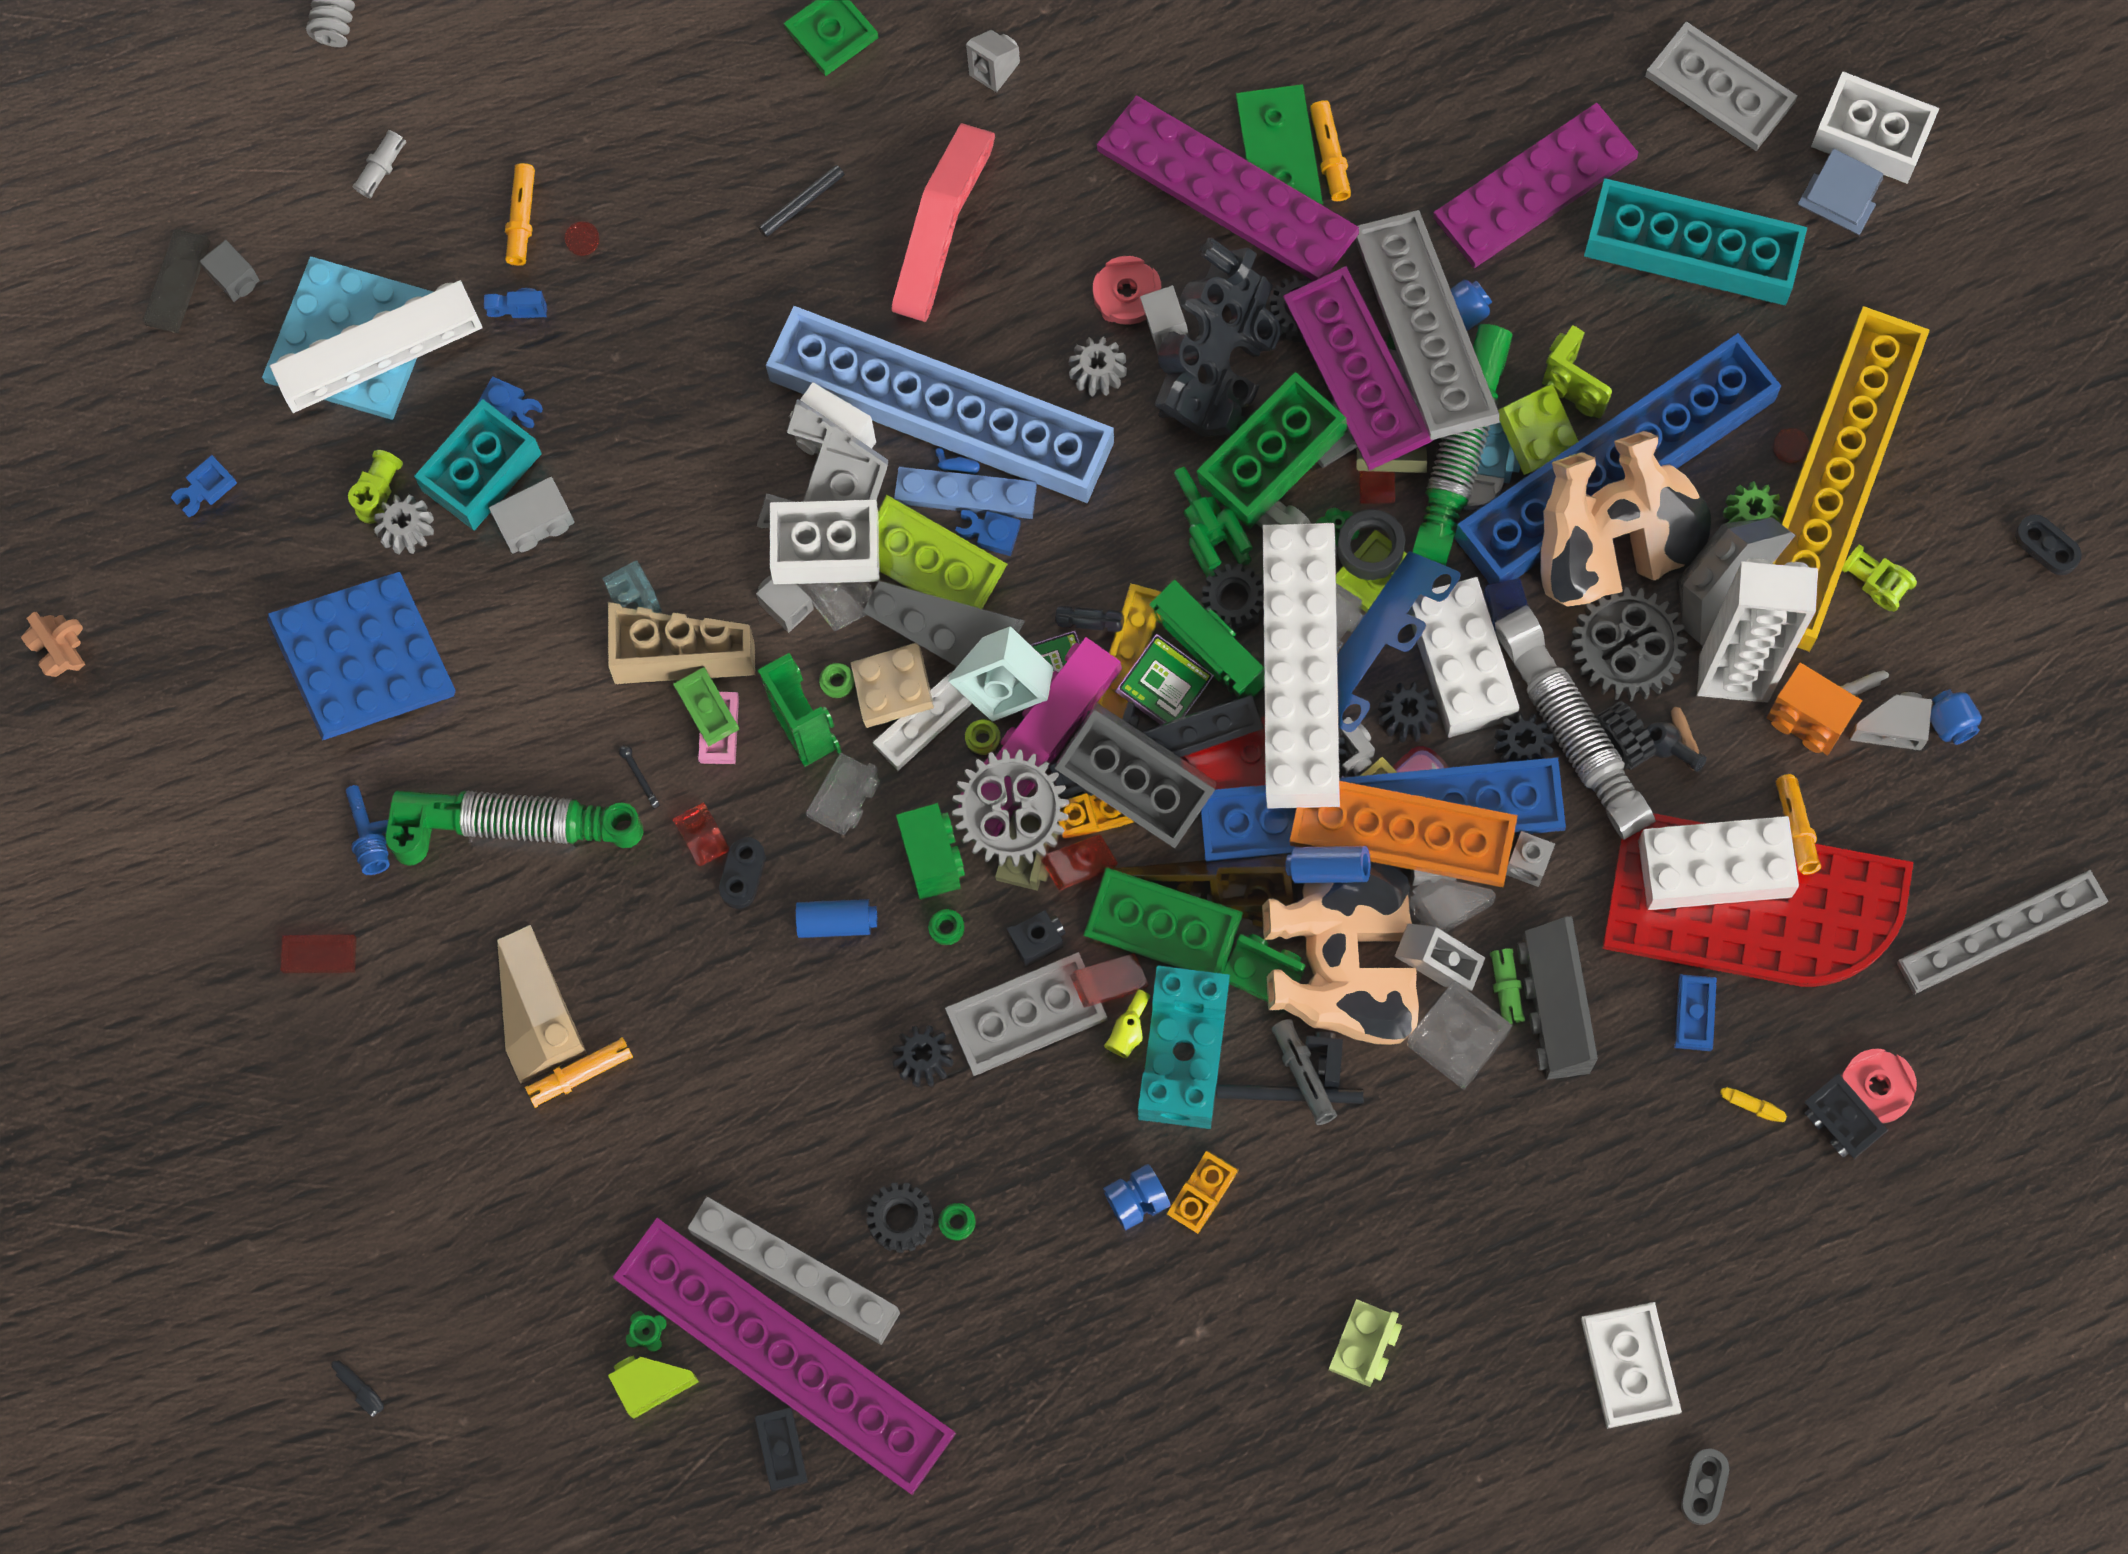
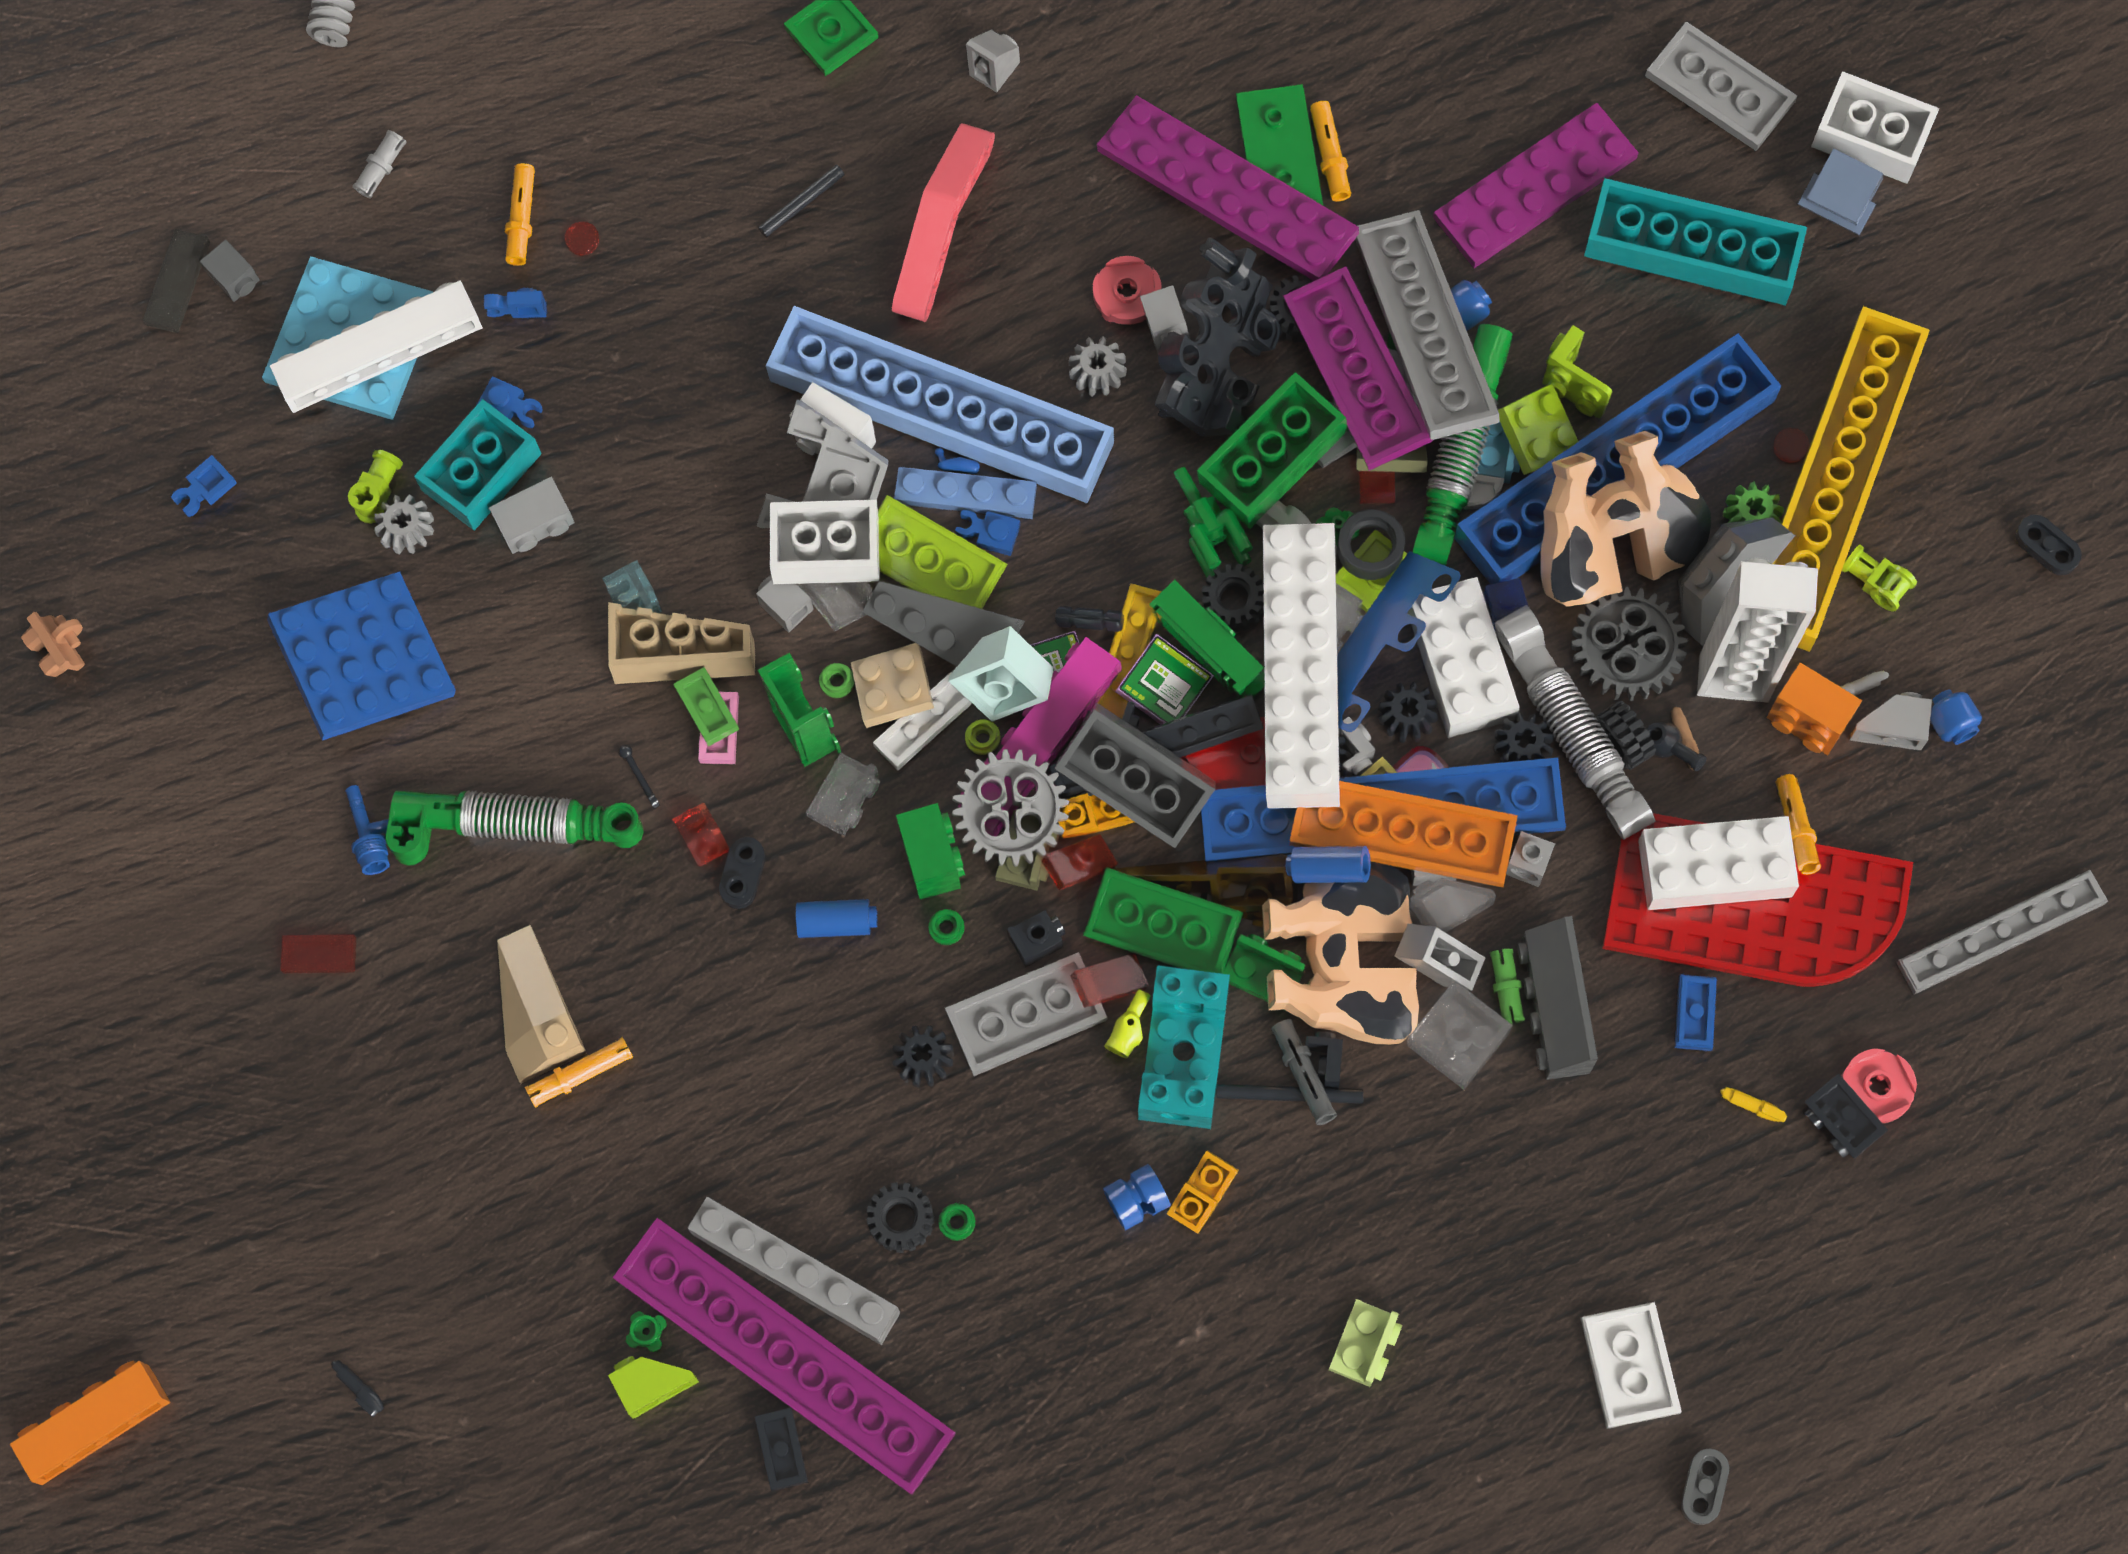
none -> orange brick [10,1361,171,1485]

